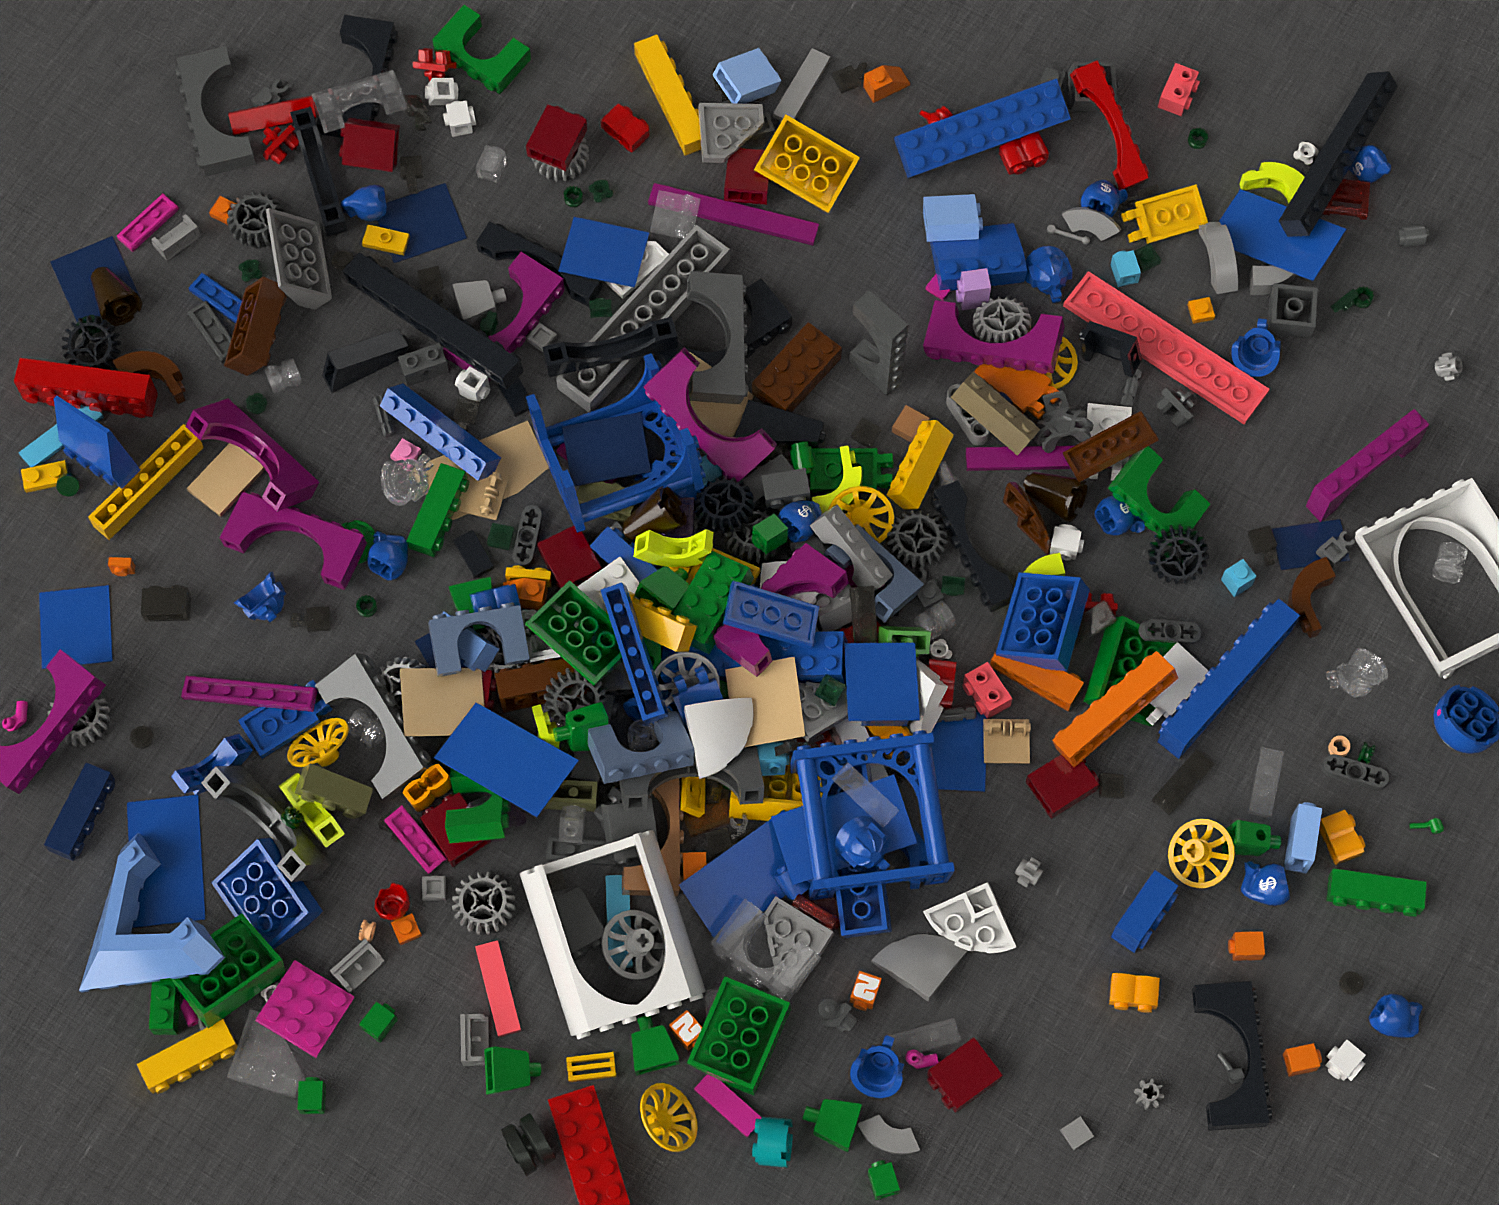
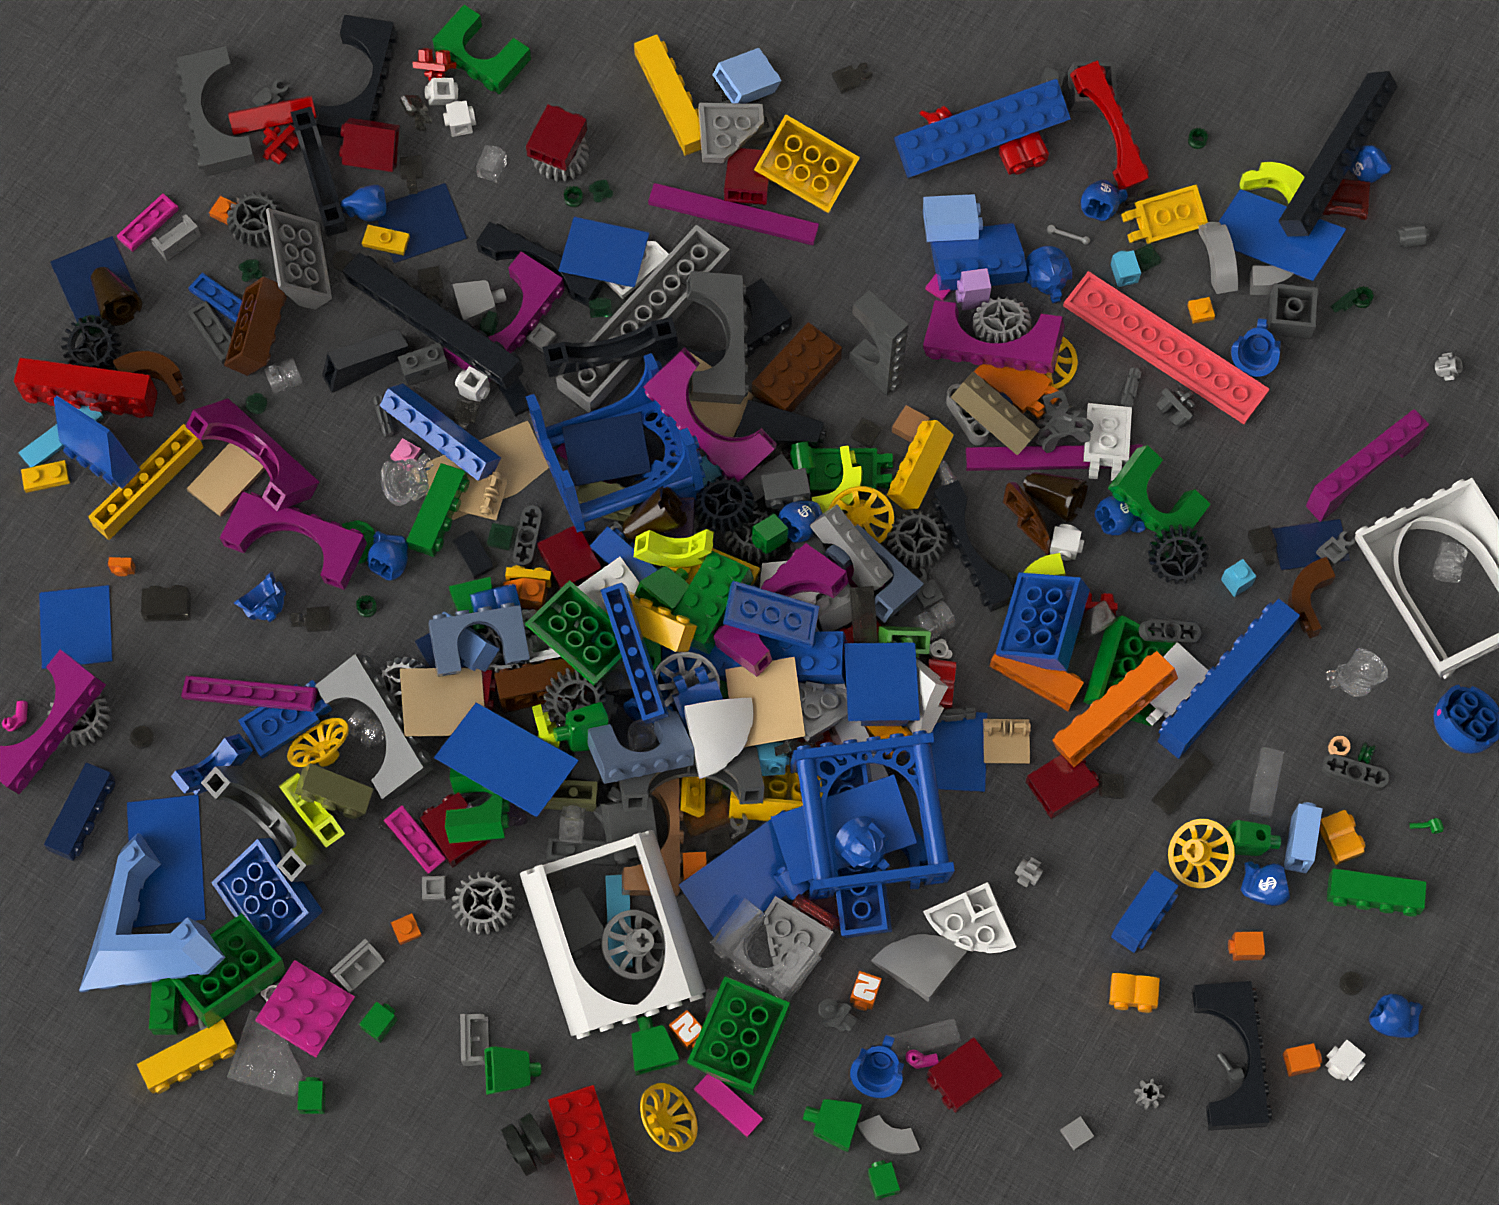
dark green tile [56,473,79,497] -> none
dark green bush [280,806,304,829] -> none
clear arch [311,70,407,133] -> none
light nougat bush [358,919,376,943] -> none
red hair [375,883,410,920] -> none
light orange brick [402,764,452,812] -> none
coral tile [475,940,521,1038] -> none
yellow tile [566,1052,616,1082] -> none
red brick [601,104,649,153] -> none
clear hinge [650,190,701,239] -> none
teal brick [752,1117,793,1168] -> none
light grey tile [773,48,831,121] -> none
clear green plate [815,674,846,706] -> none
clear tile [832,762,899,828] -> none
orange slope [863,65,910,103] -> none
clear green plate [941,575,965,596] -> none
coral brick [962,662,1012,719] -> none
light grey tile [1062,207,1121,241] -> none
reddish brown tile [1062,411,1159,482] -> none
black panel [1079,321,1142,378] -> none
coral brick [1158,63,1200,116] -> none
white plate [1293,142,1319,165] -> none

